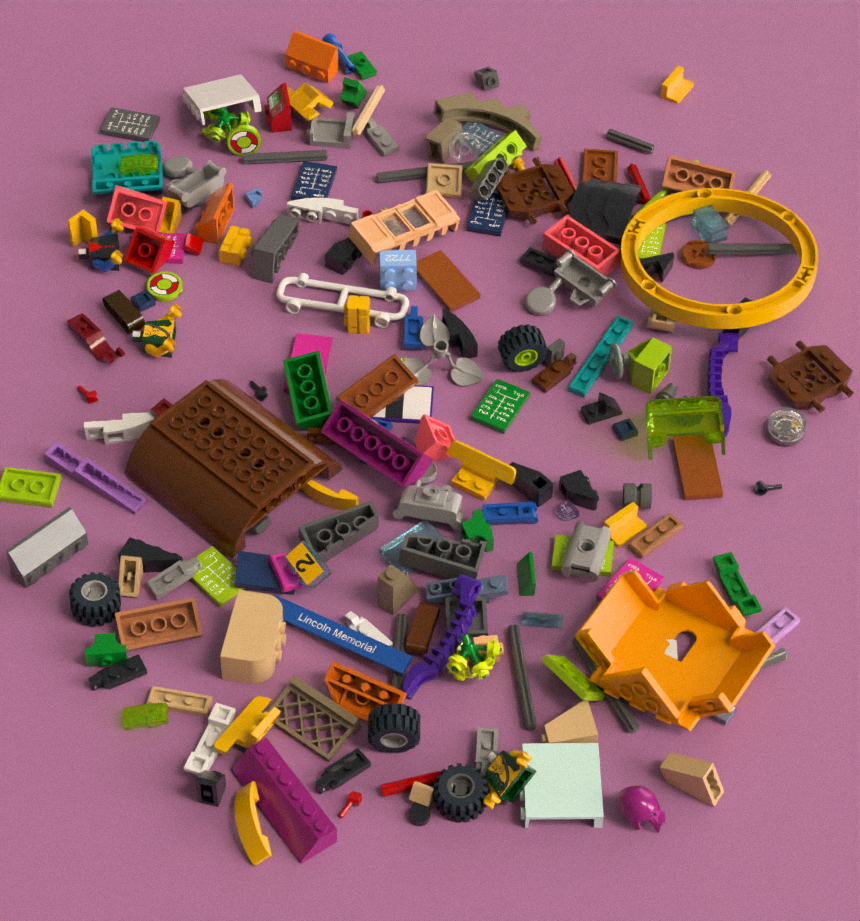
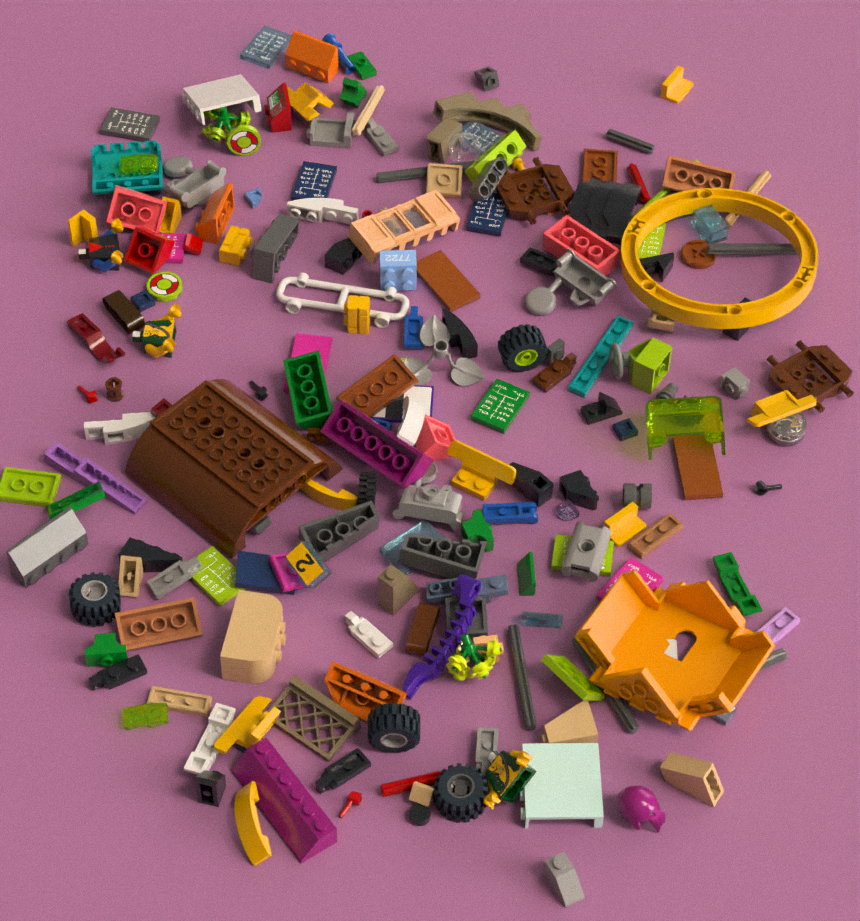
dark grey axle [242,150,328,164] -> none
blue tile [273,594,413,676] -> none
dark grey axle [392,613,407,691] -> none
red axle [554,157,577,193] -> none
dark purple piece [707,332,738,437] -> none
none -> green tile [47,481,106,520]
none -> reddish brown bush [105,377,124,402]
none -> clear light blue tile [240,25,292,69]
none -> black tyre [358,472,376,506]
none -> white slope [397,396,425,446]
none -> light grey slope [543,851,585,908]
none -> light grey brick [719,367,750,399]
none -> yellow plate [746,390,816,427]

